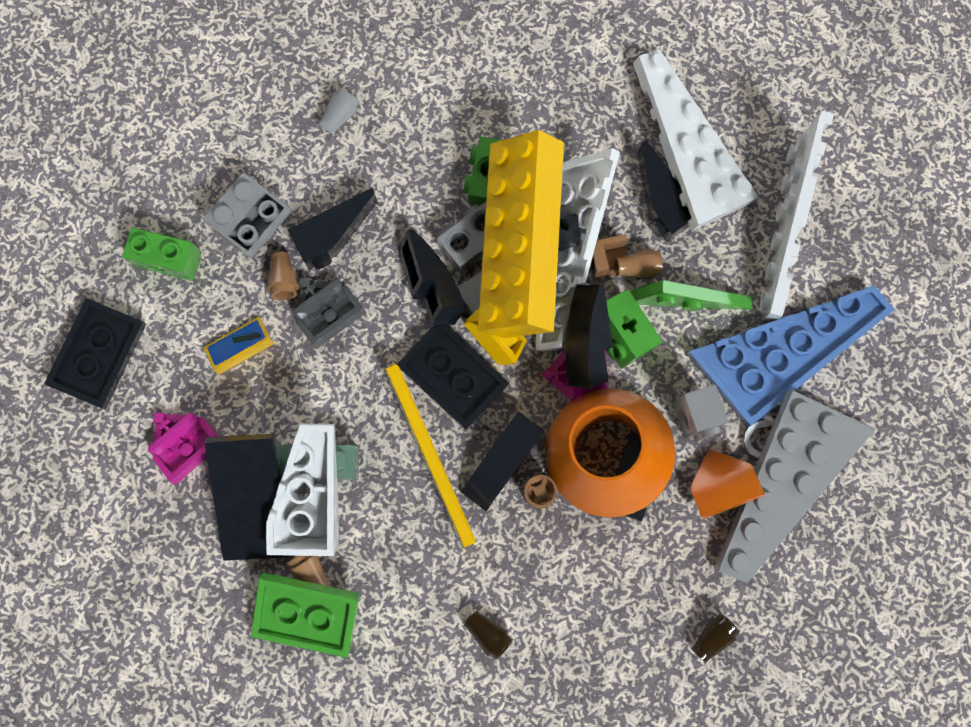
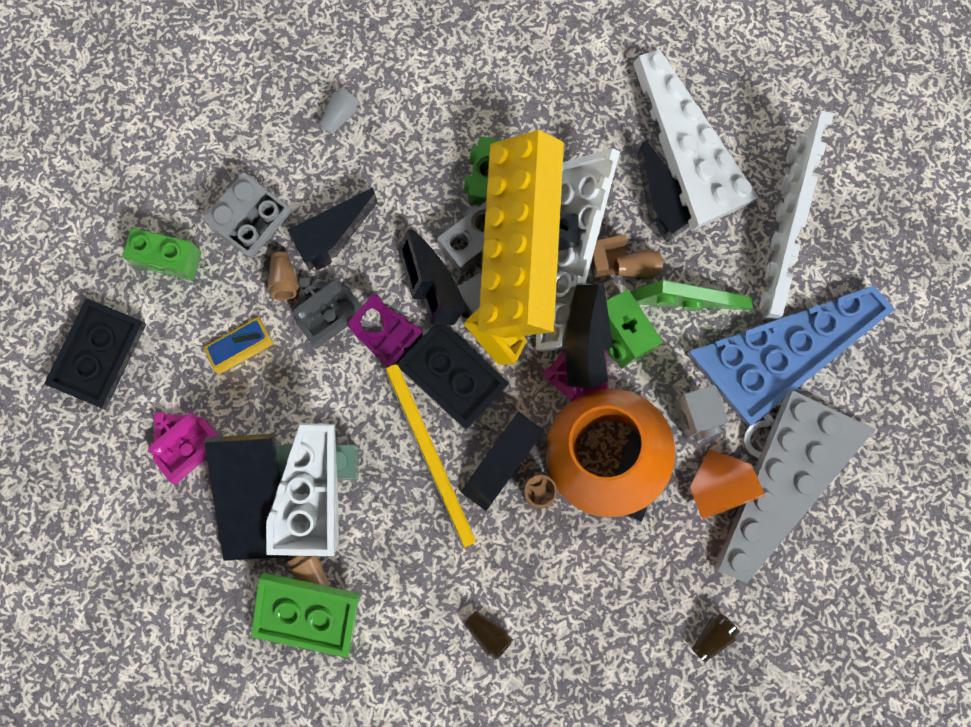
none -> magenta piece [347,294,423,367]

